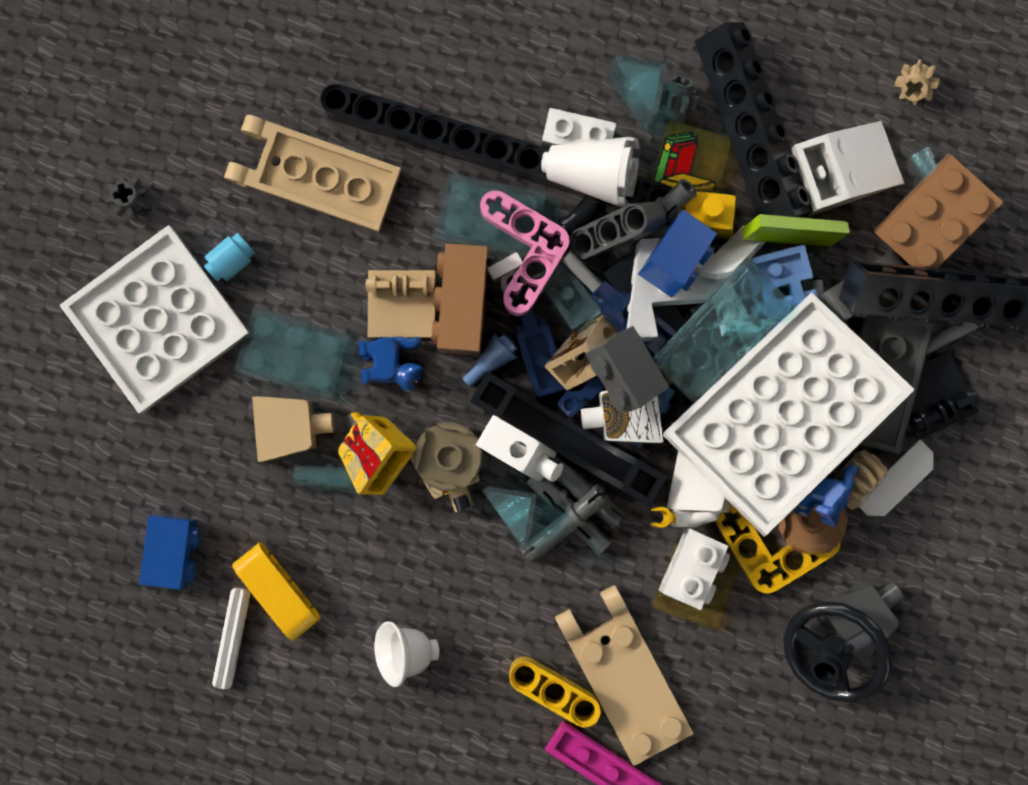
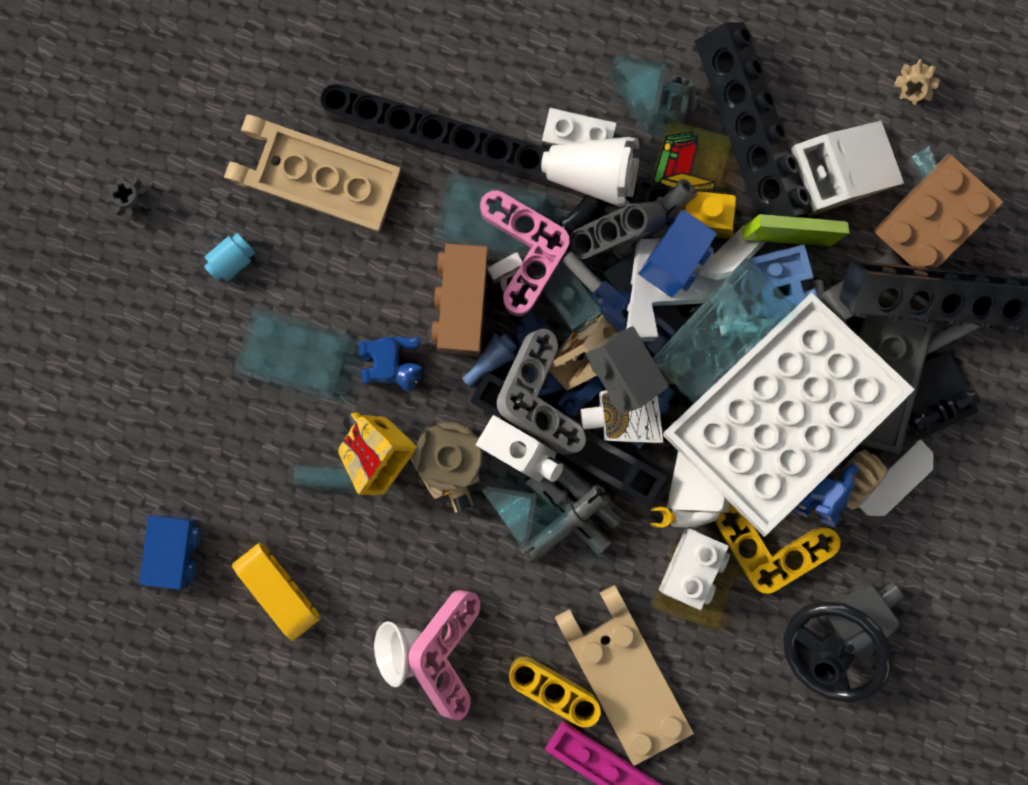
white plate [60,225,251,414] -> none
white axle [212,588,251,689] -> none
tan torso [252,396,334,462] -> none
tan hinge [366,270,435,338] -> none
medium nougat tile [778,506,848,555] -> none
none -> bright pink beam [408,590,480,721]
none -> light grey beam [497,329,586,455]

